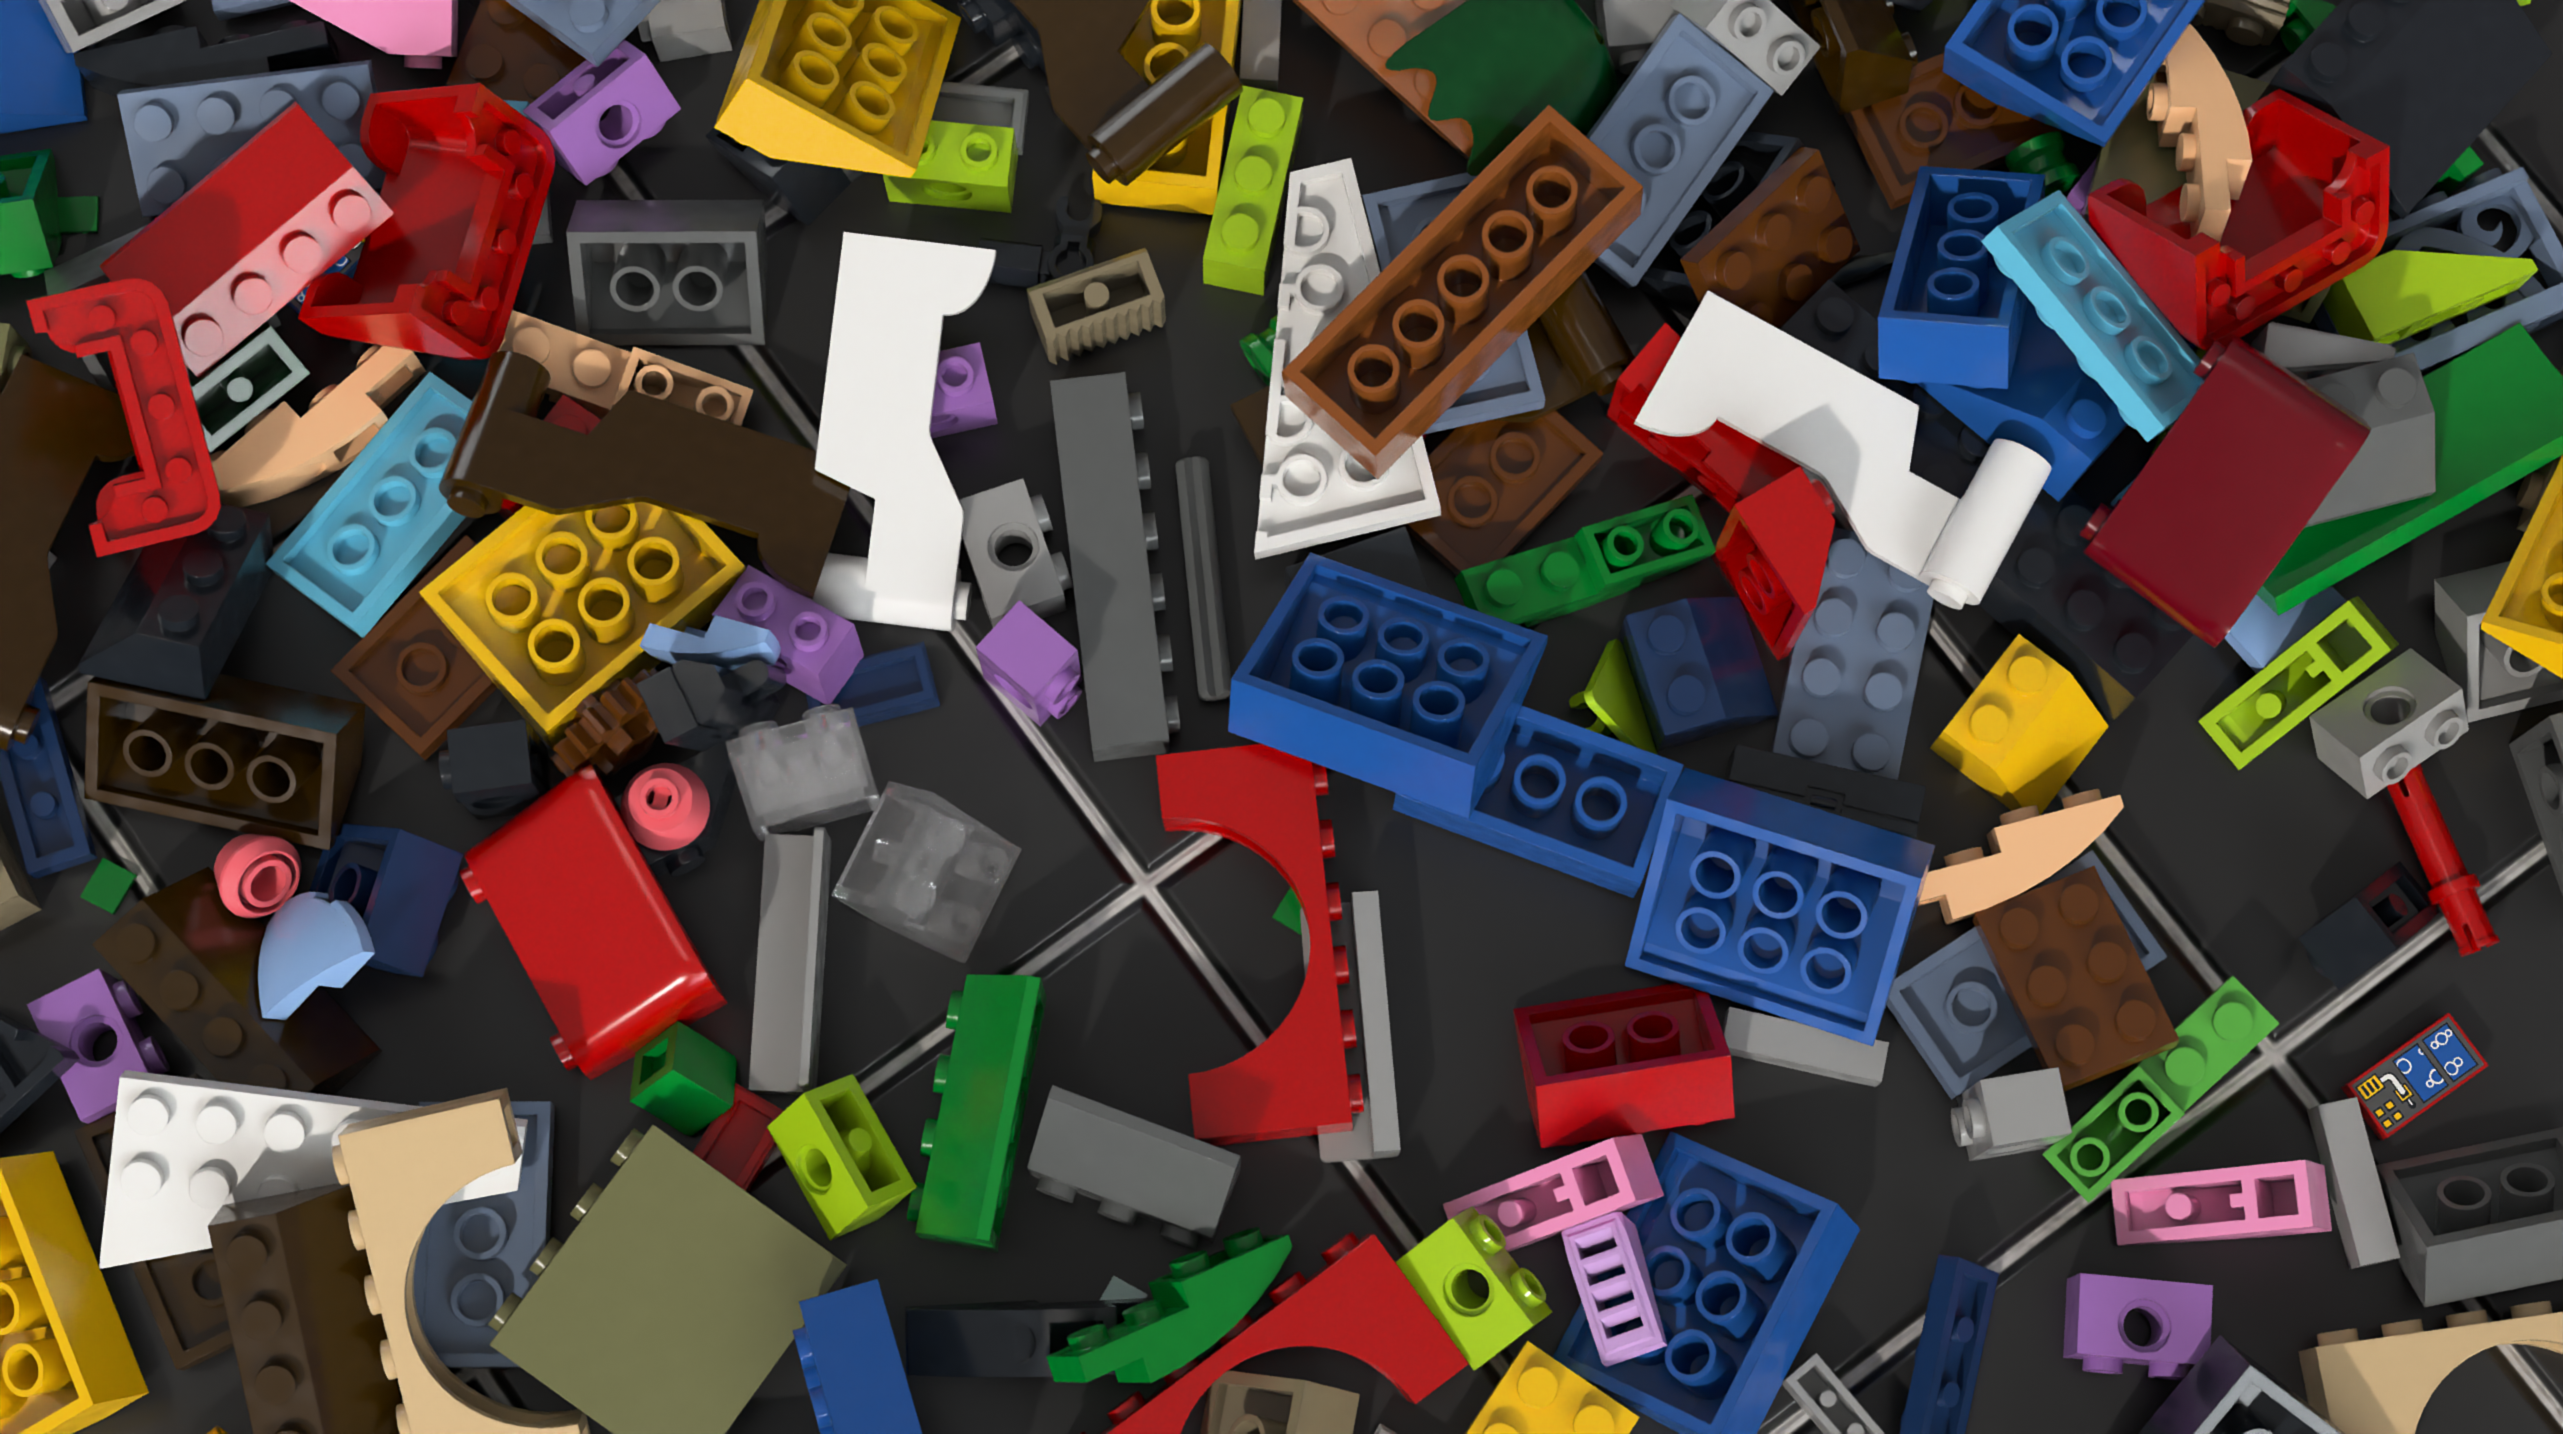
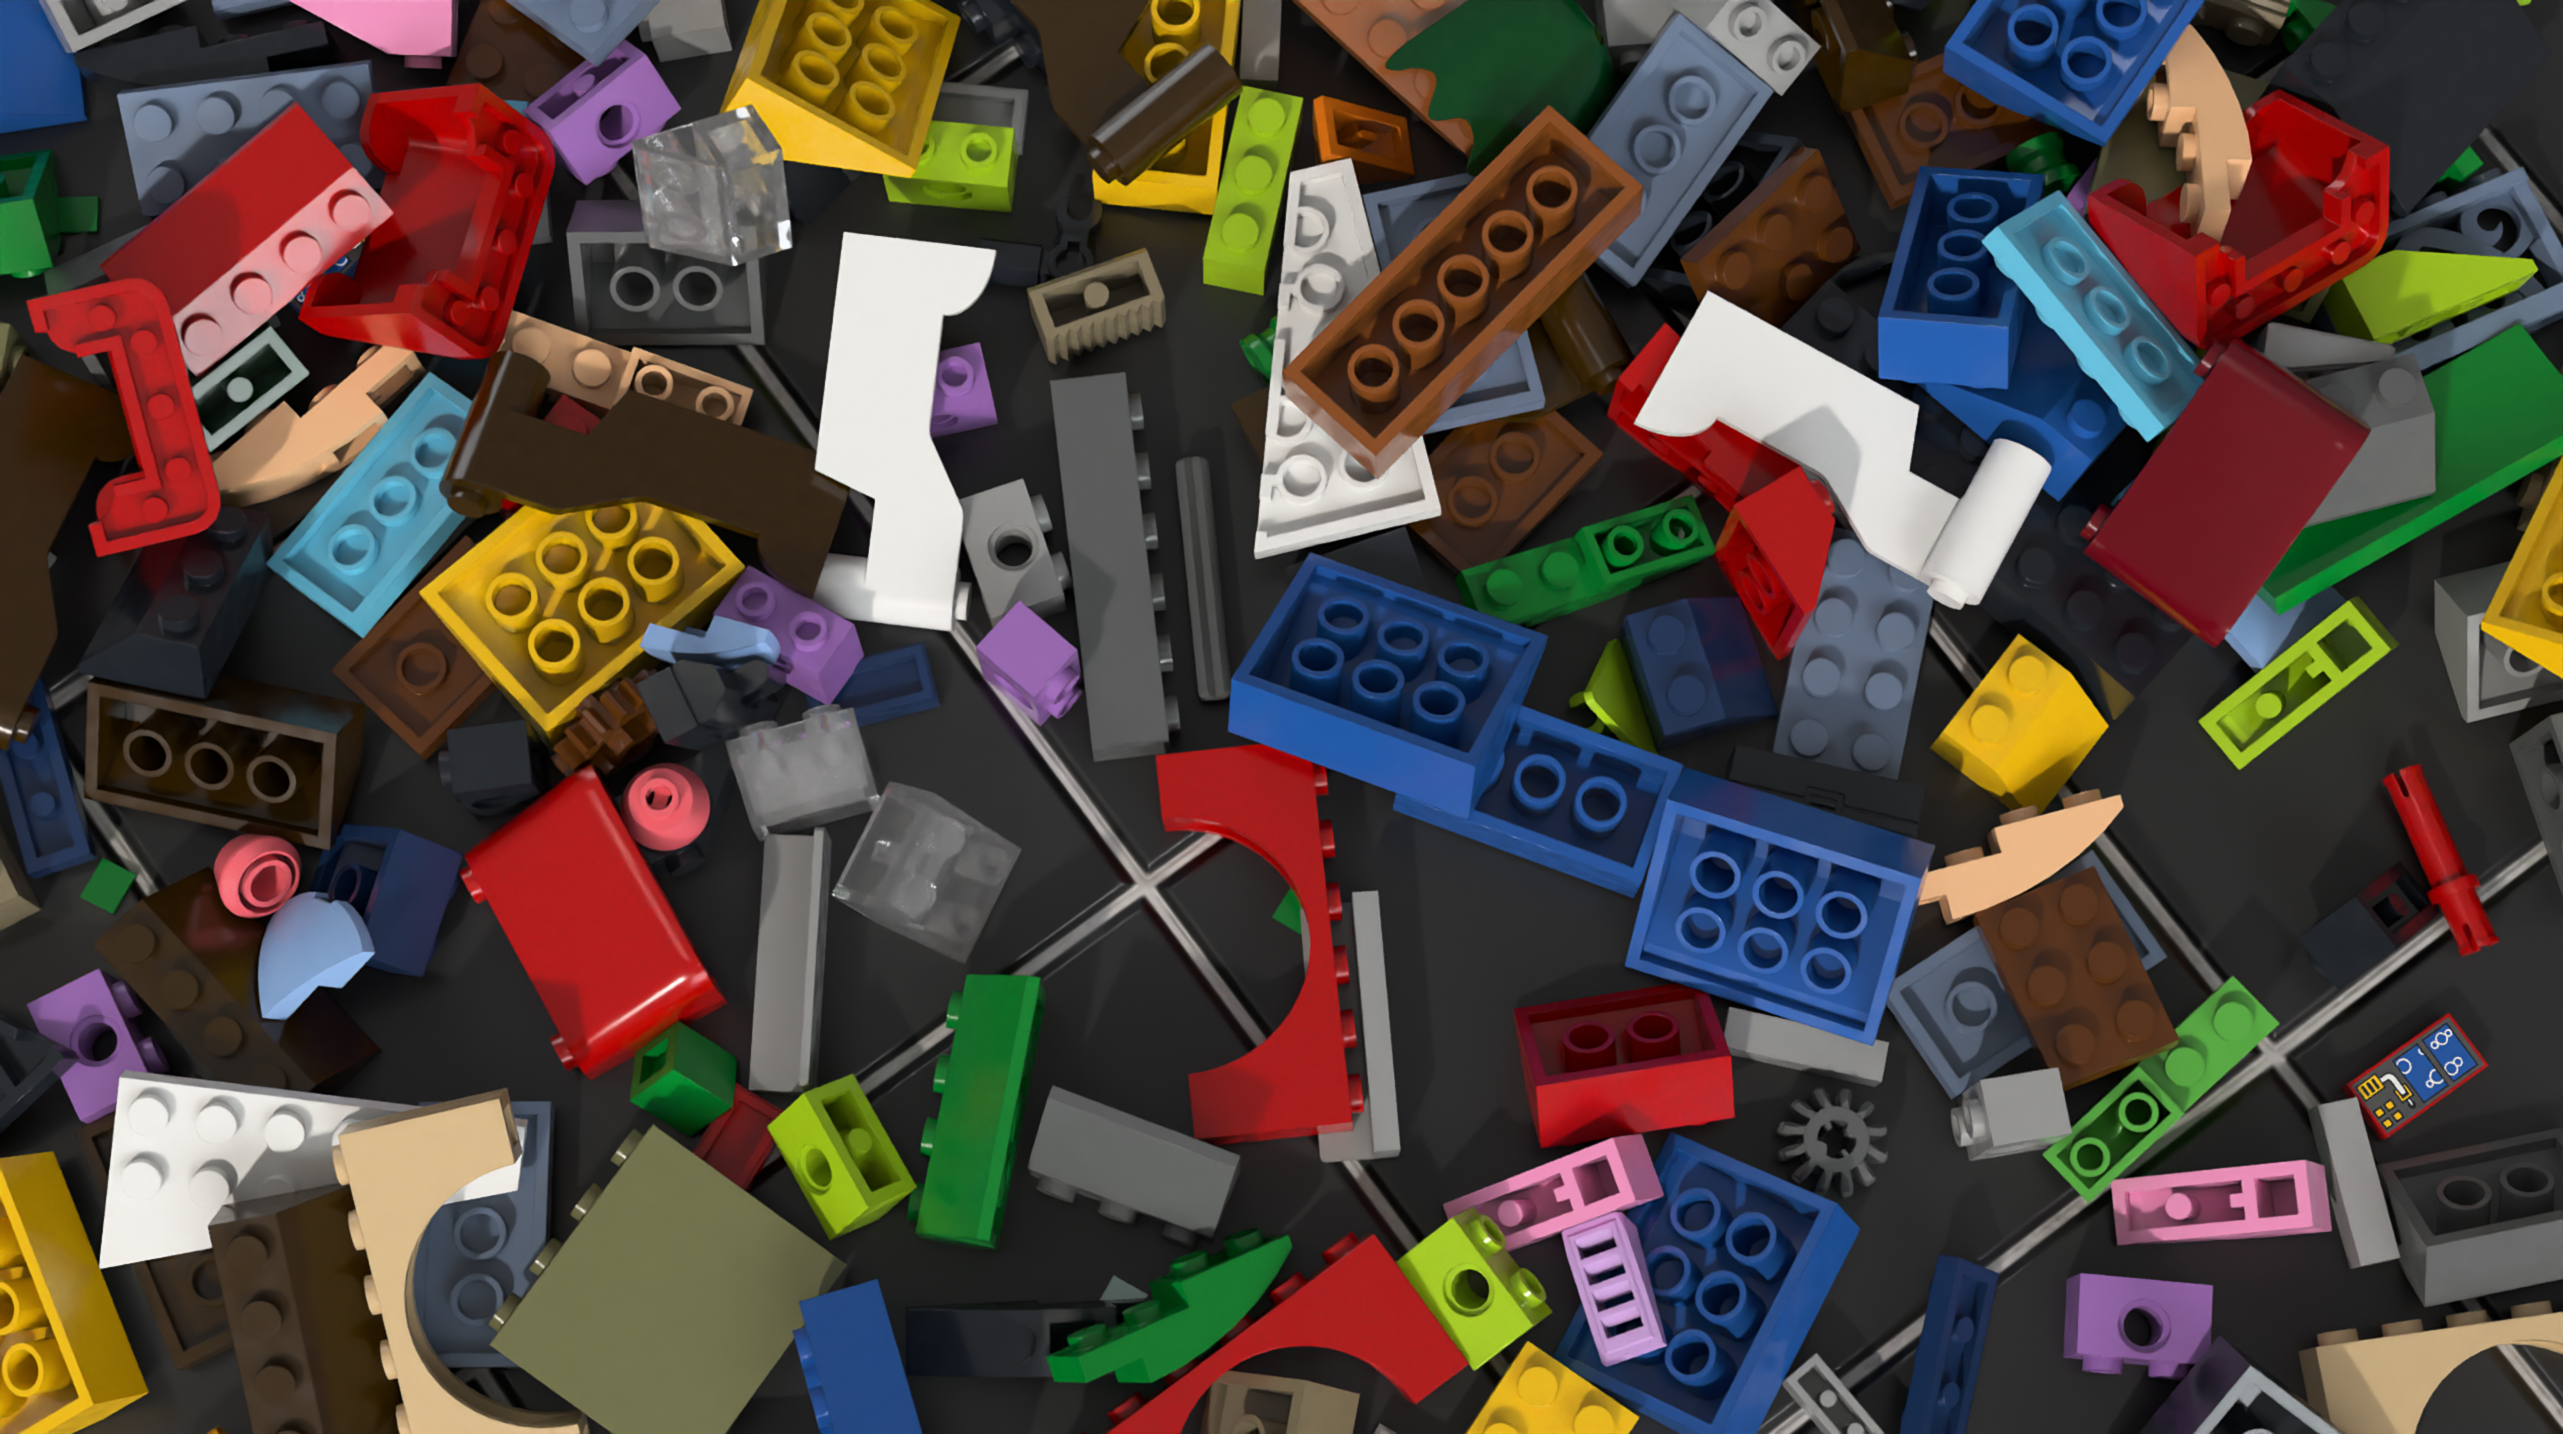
light grey brick [2309,648,2469,799] -> none
none -> clear slope [631,104,793,266]
none -> orange slope [1312,95,1415,185]
none -> dark grey gear [1776,1087,1888,1199]

